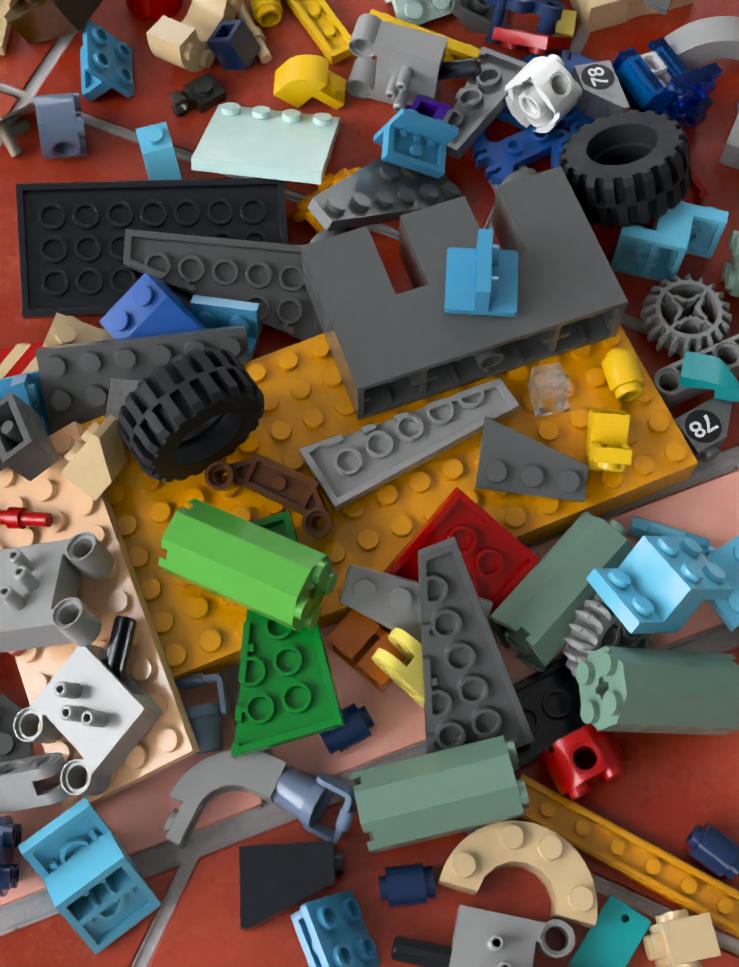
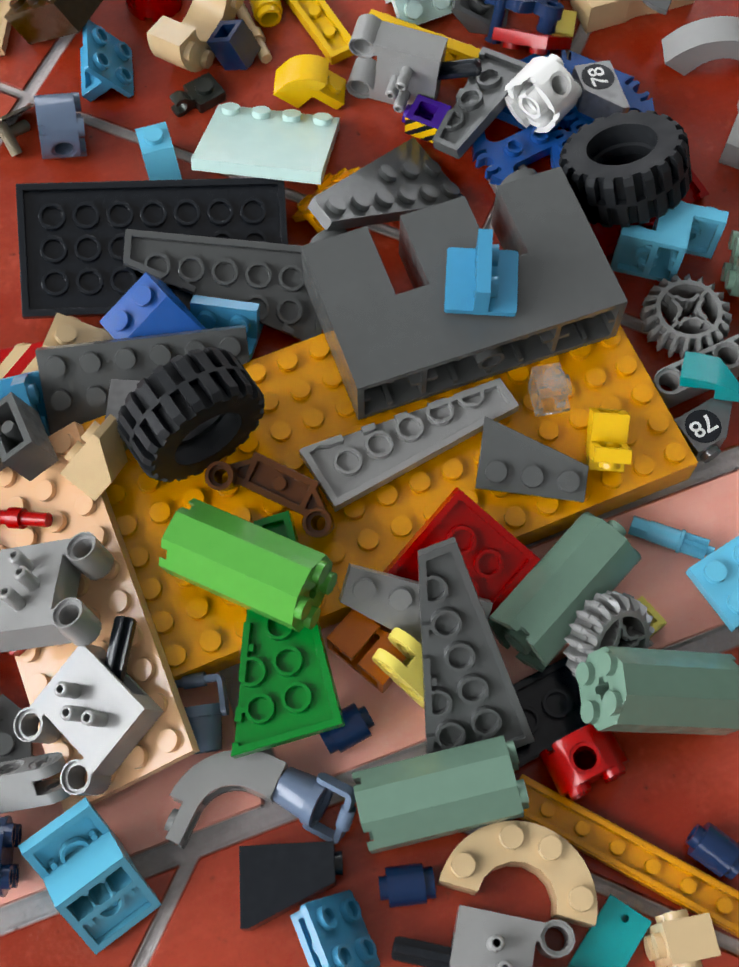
dark azure bracket [373,108,459,179] -> none
medium azure bracket [586,535,735,634] -> none
yellow brick [601,347,645,402] -> none
clear blue brick [612,38,723,128] -> none

